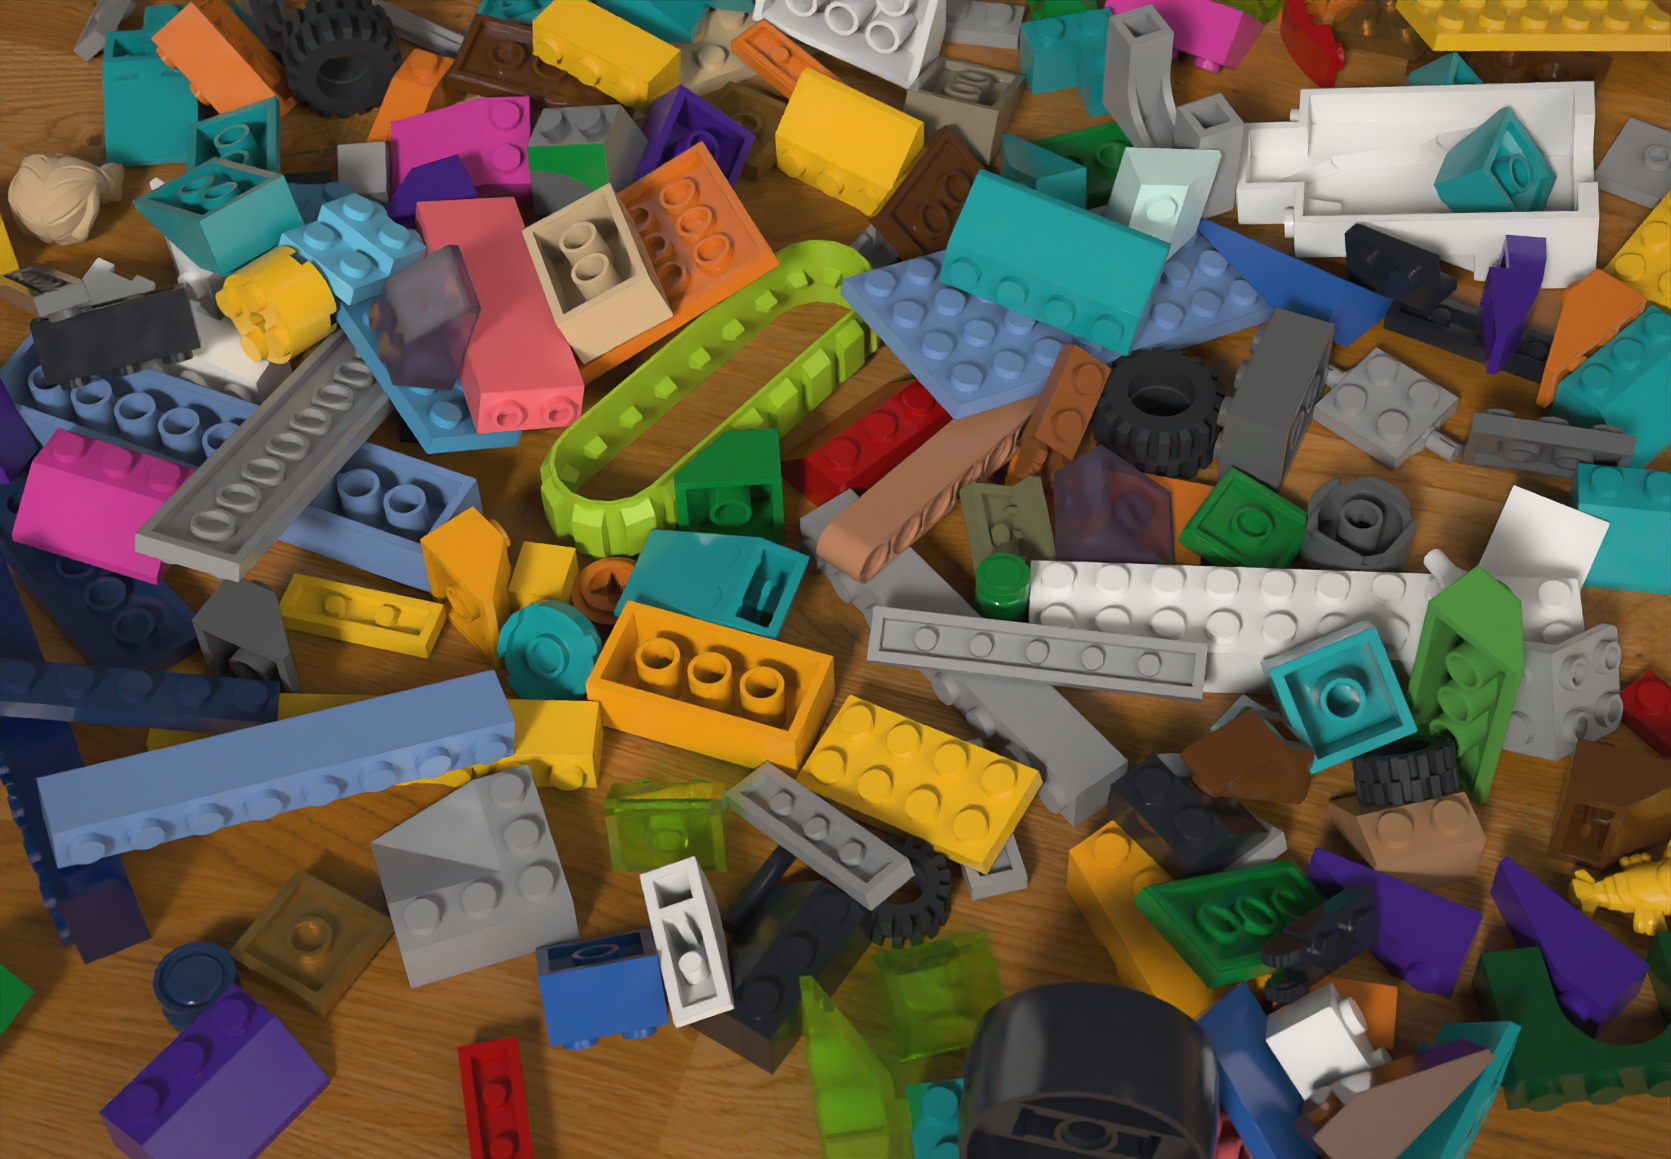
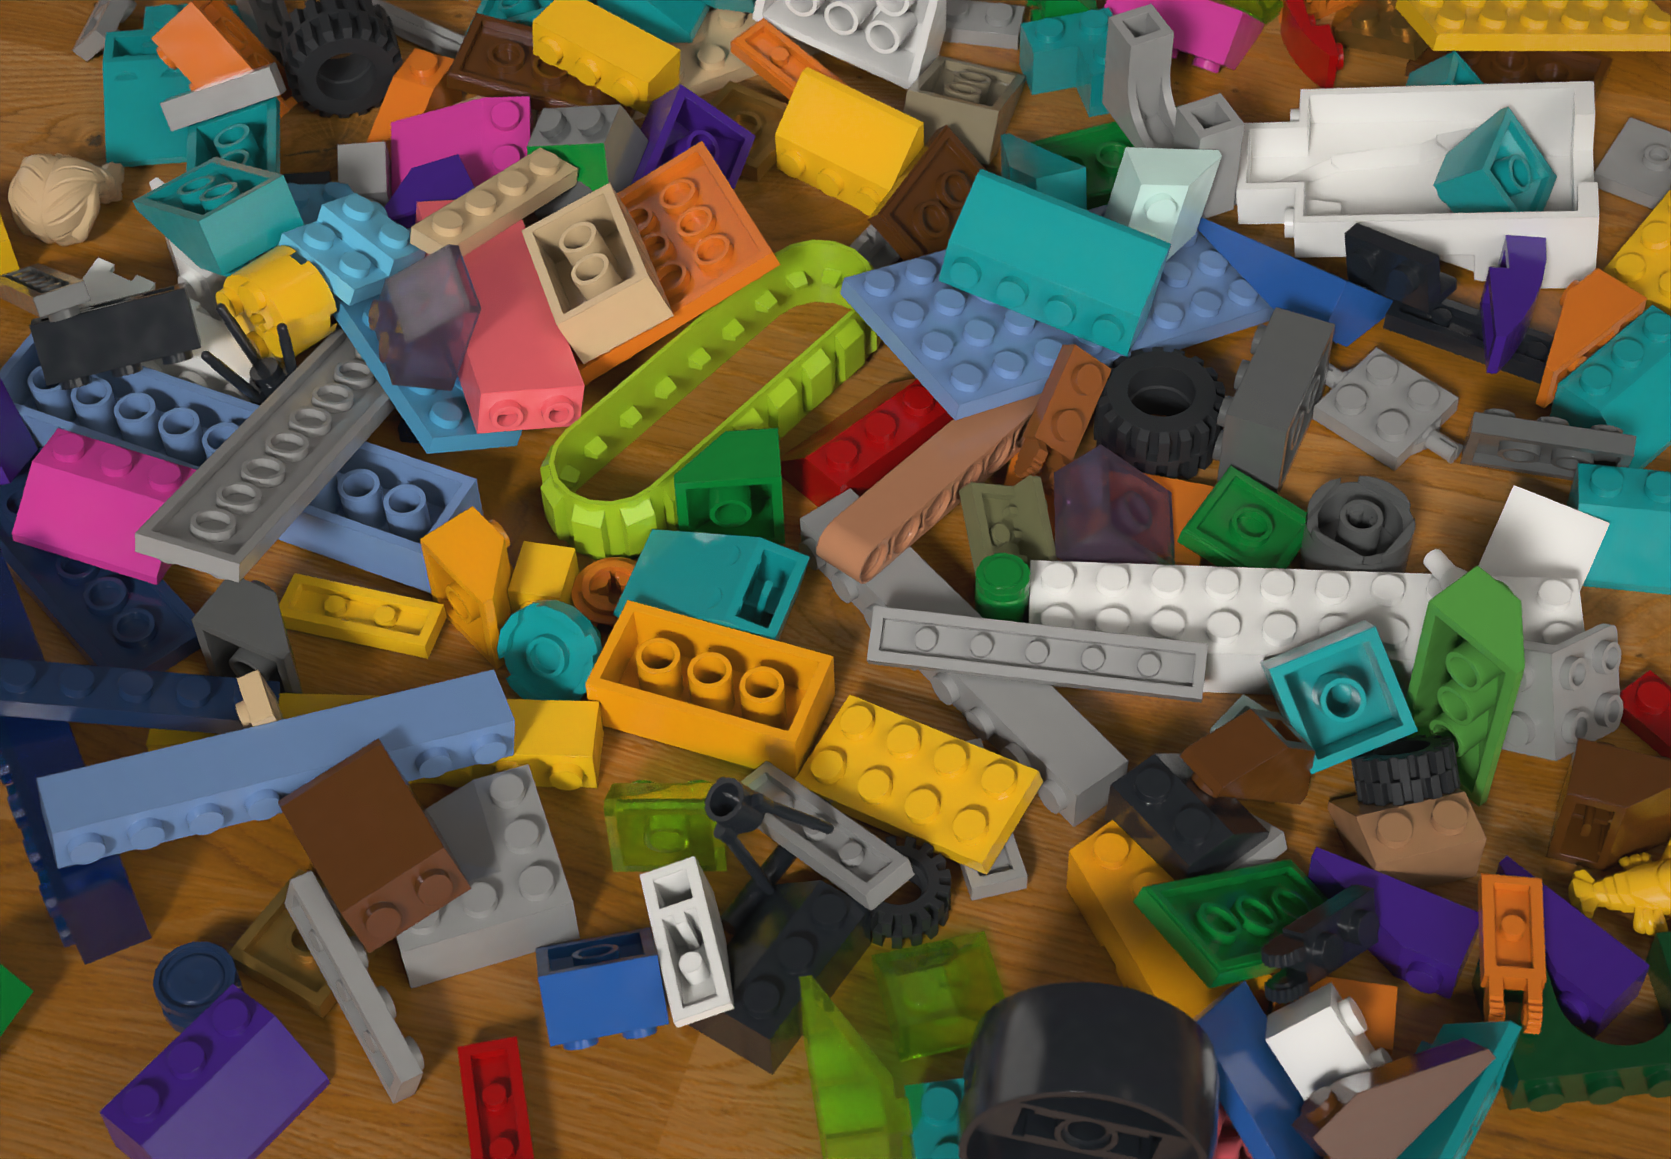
none -> light grey piece [160,62,286,131]
none -> black plant [201,303,297,405]
none -> tan plate [235,670,283,729]
none -> reddish brown slope [277,738,471,954]
none -> light grey plate [284,871,424,1104]
none -> tan plate [410,147,578,266]
none -> black plant [705,777,834,895]
none -> orange hinge [1478,873,1546,1034]

